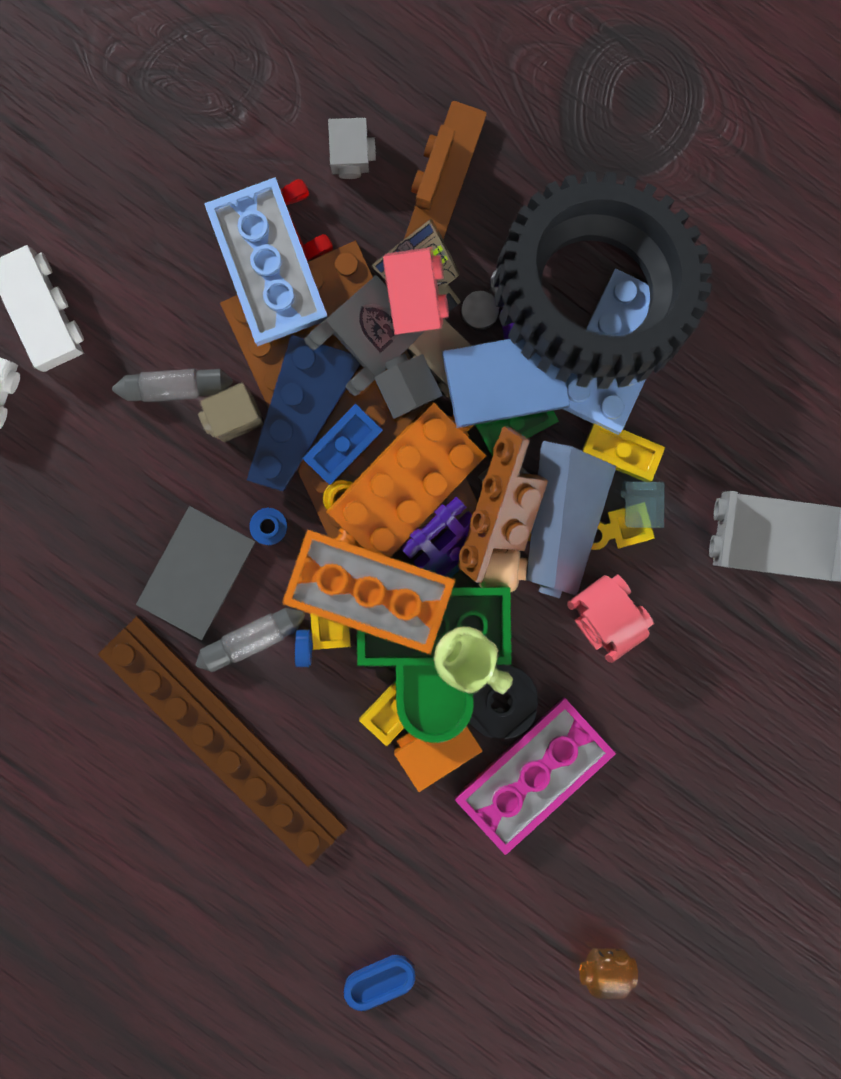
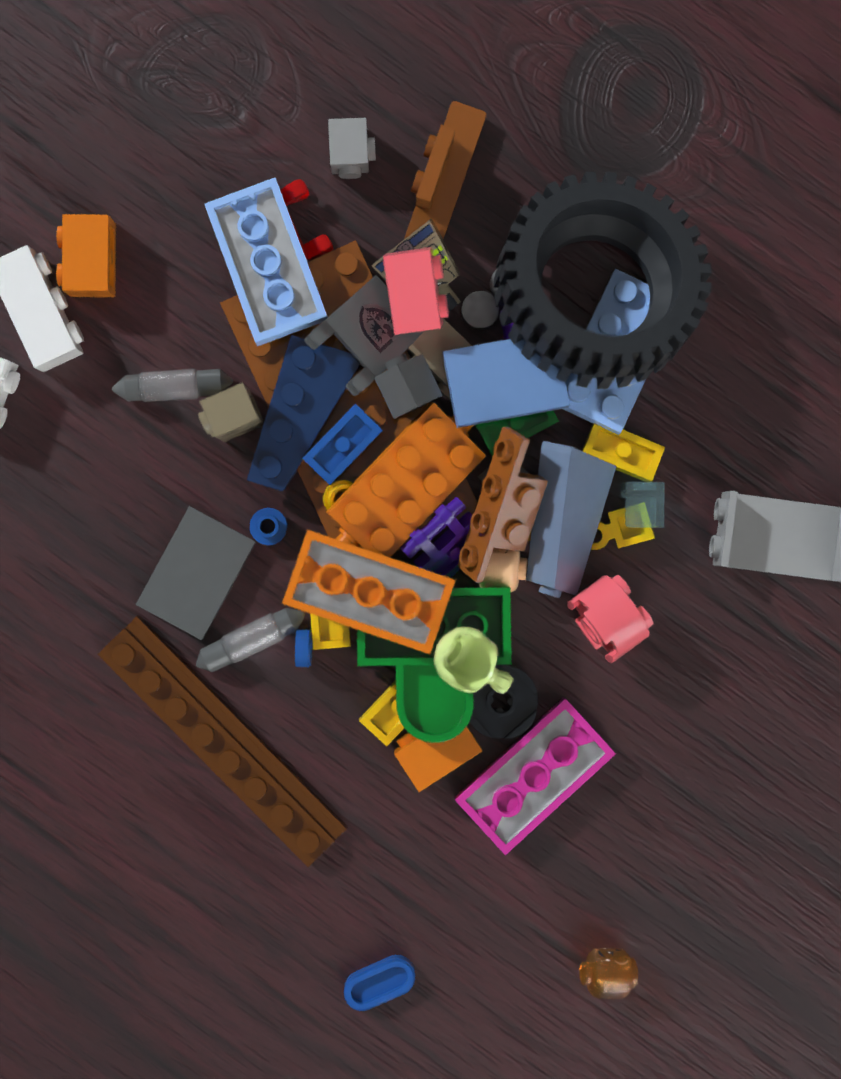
none -> orange brick [56,214,116,297]

